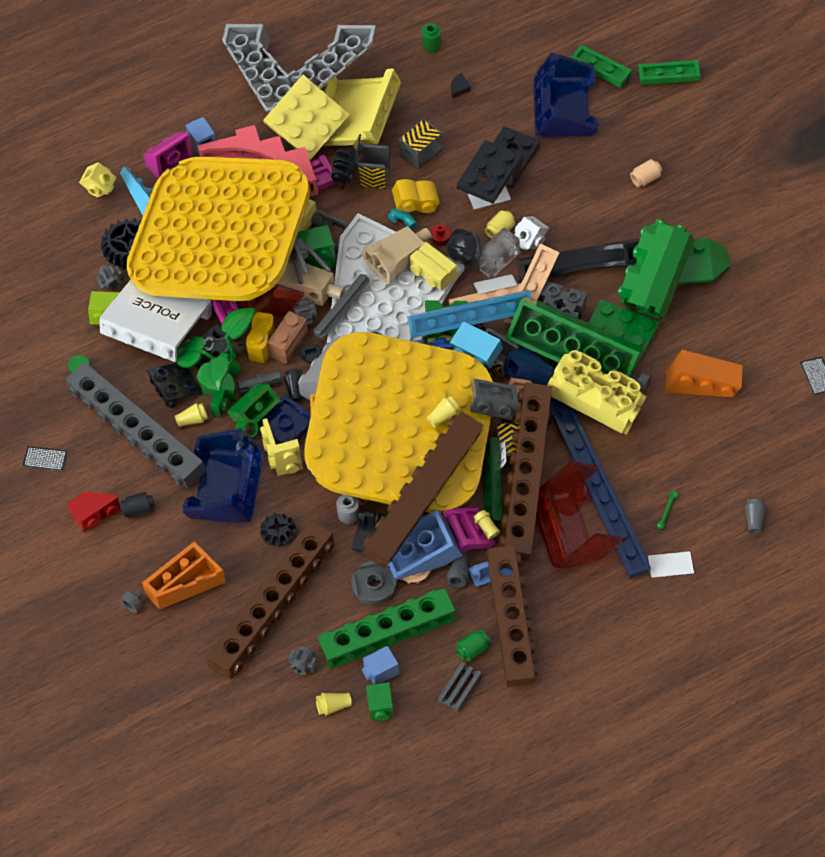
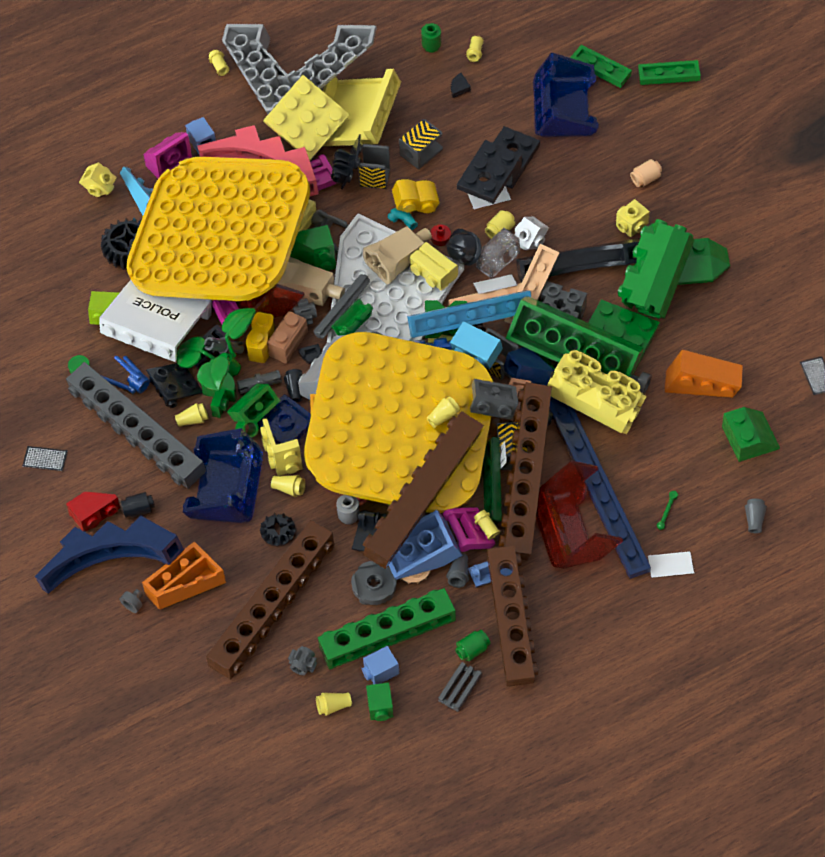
dark grey gear [96,264,124,290] -> none
dark grey plant [290,238,331,284] -> none
none -> dark blue arch [34,516,184,594]
none -> blue plant [102,356,150,394]
none -> light yellow pin [209,50,229,76]
none -> light yellow cone [271,475,306,497]
none -> green hinge [331,299,373,336]
none -> light yellow pin [466,36,484,62]
none -> light yellow brick [616,199,650,237]
none -> green slope [722,407,780,462]

